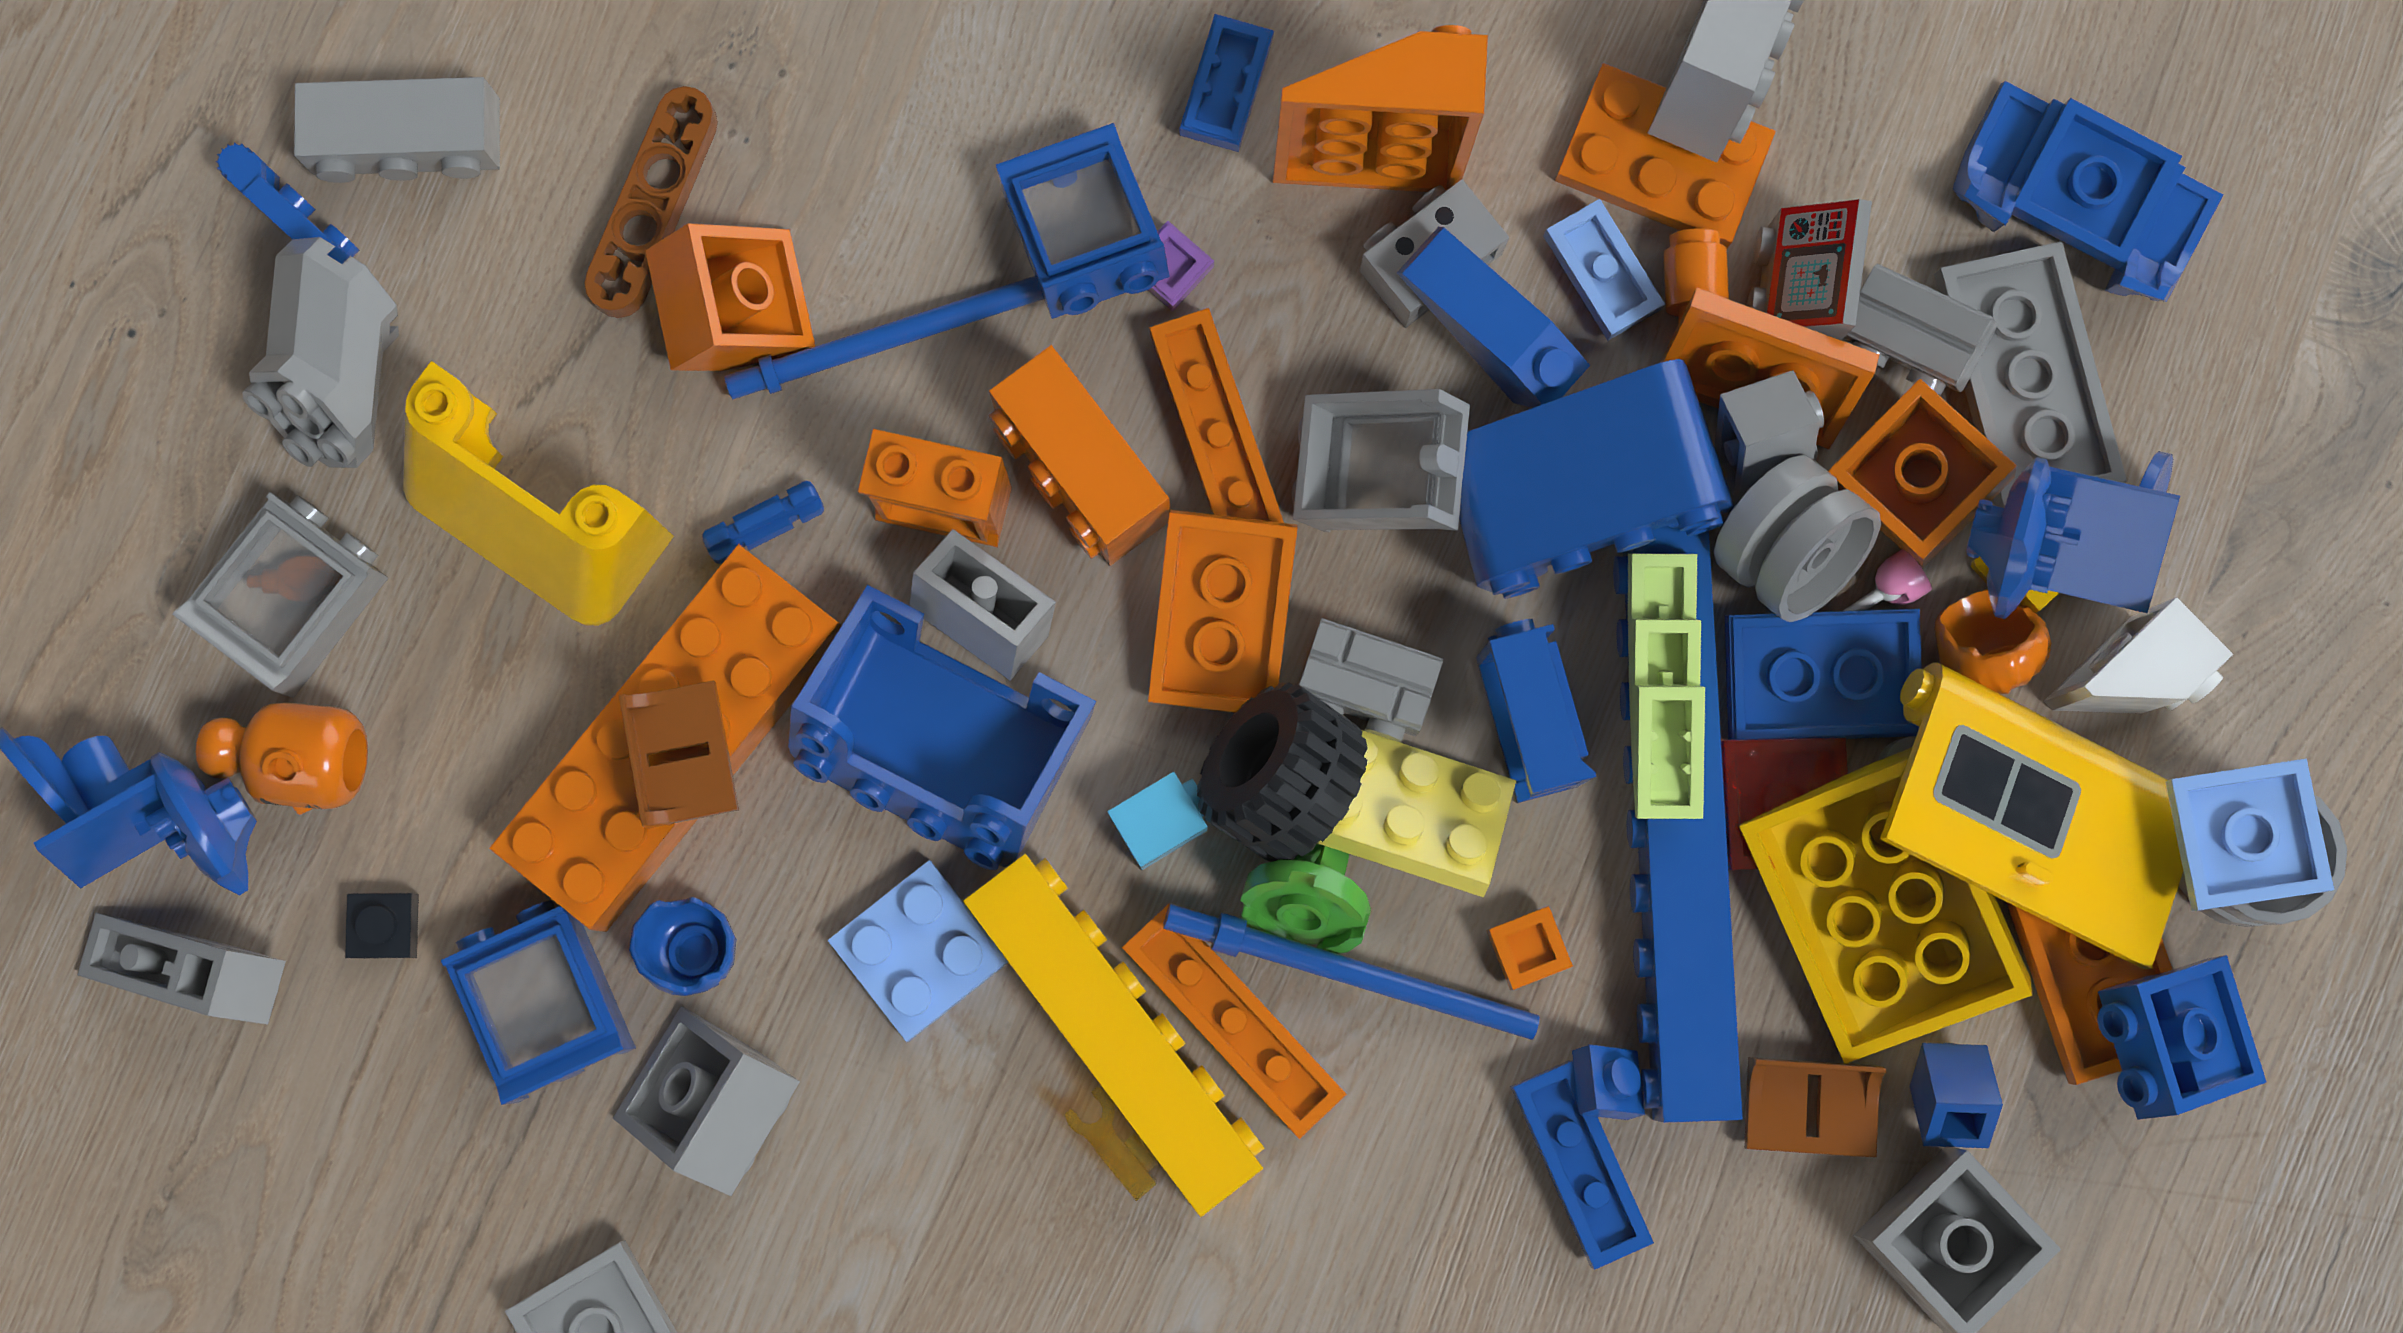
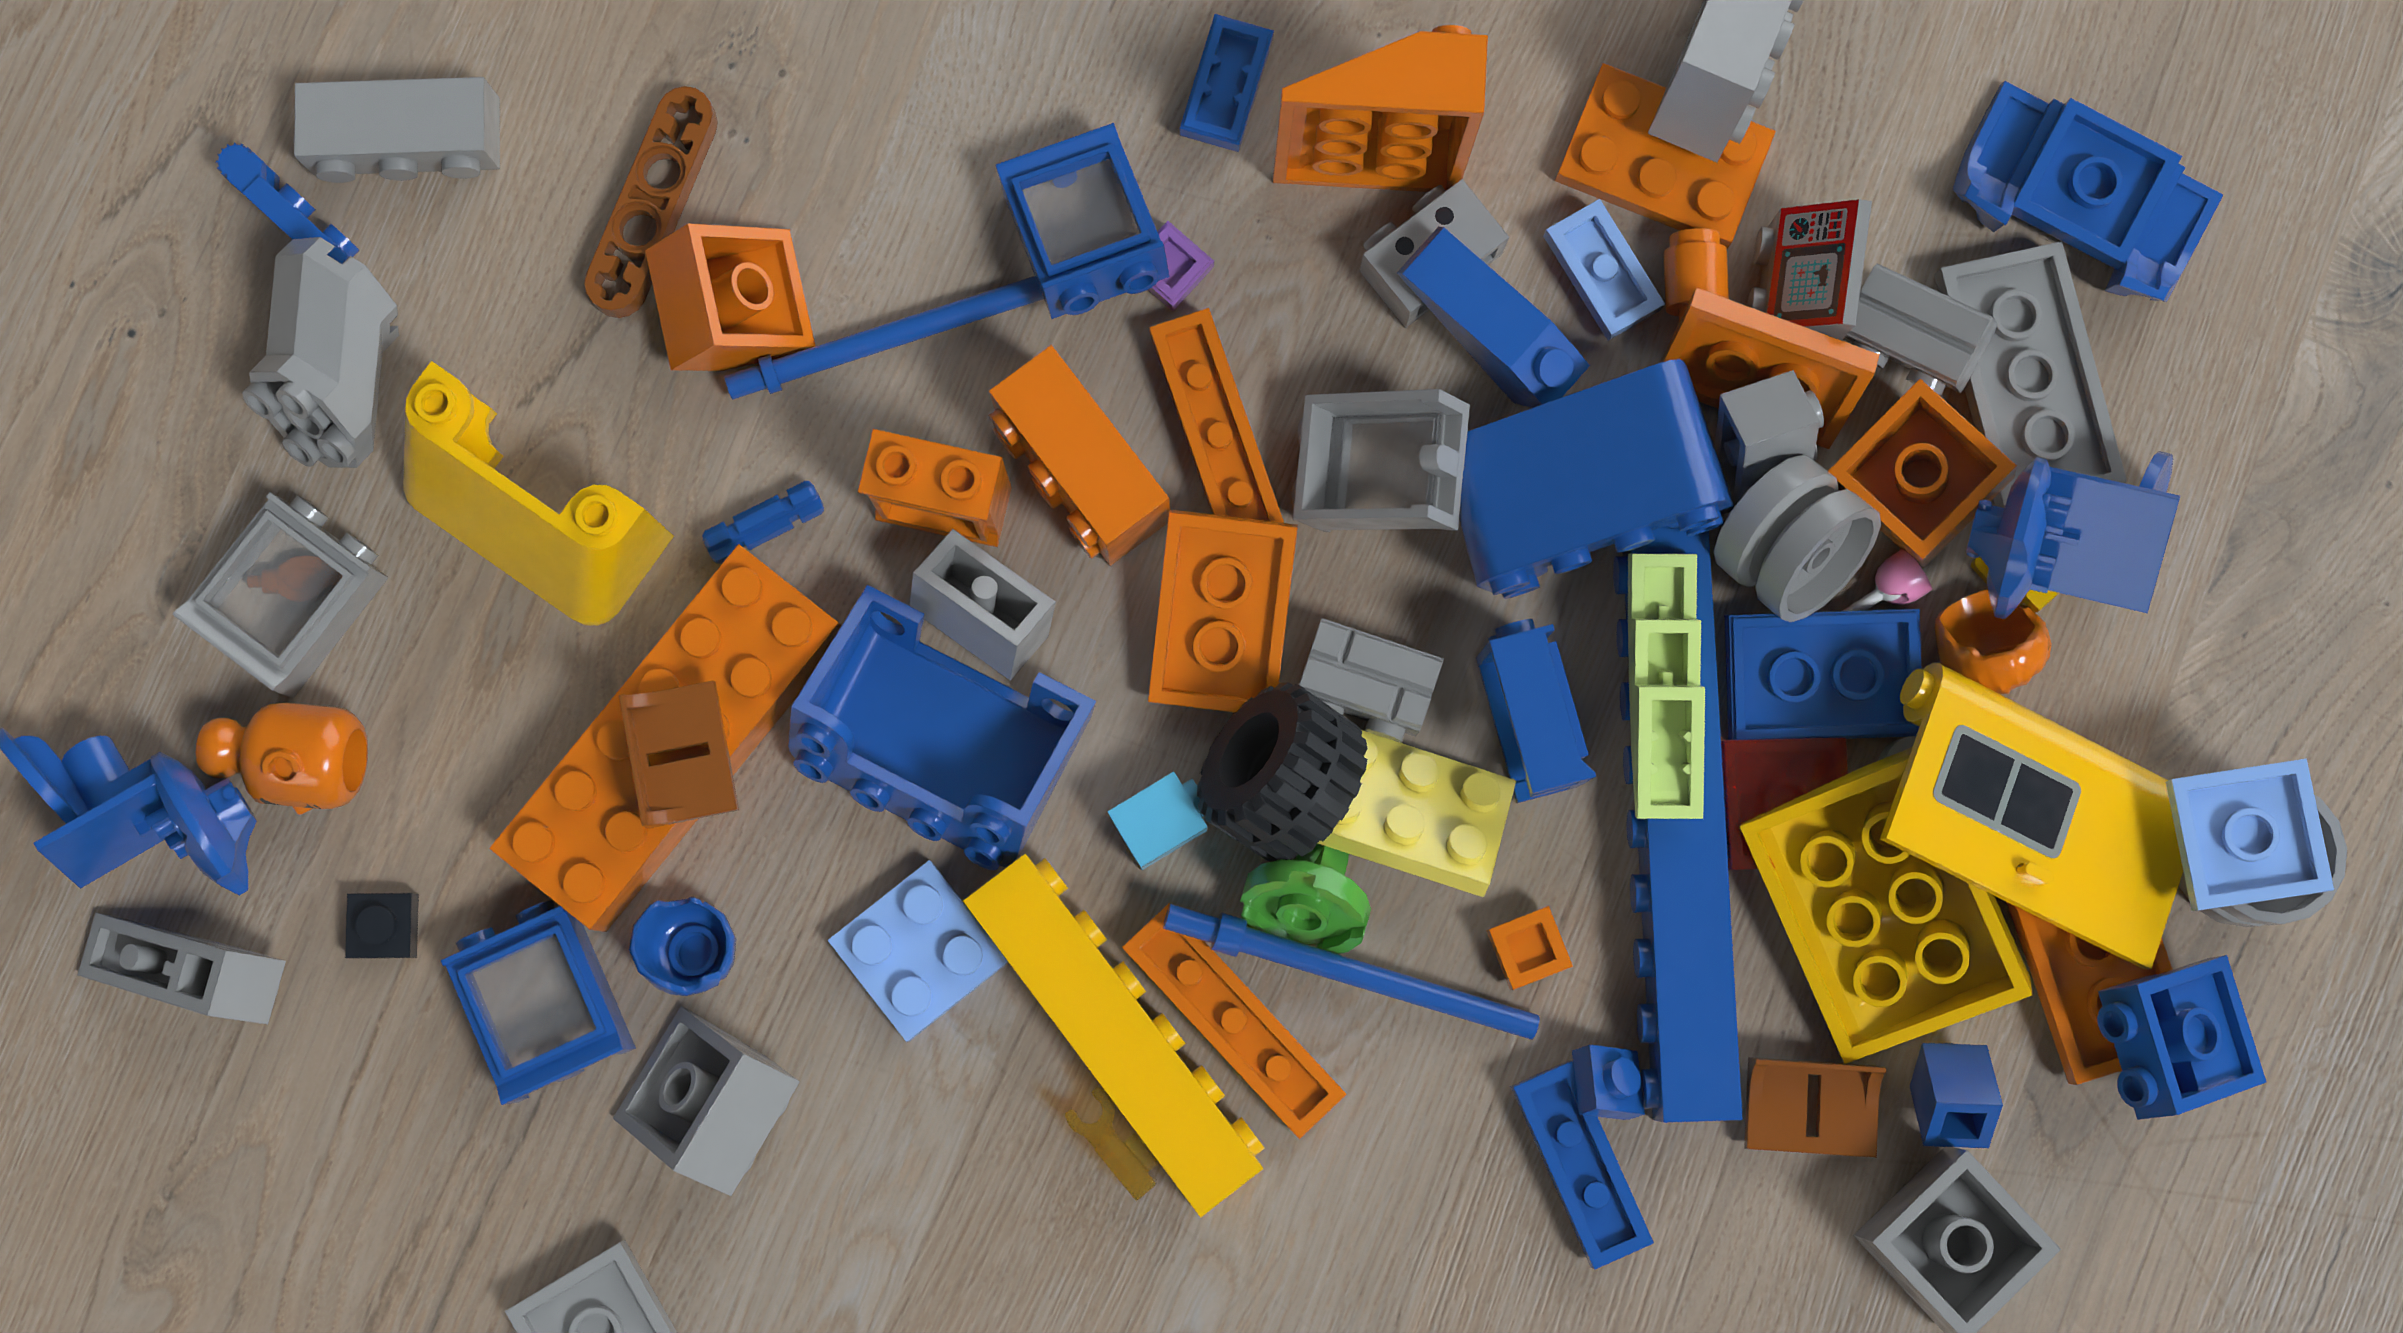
white slope [2044,597,2233,713] -> none

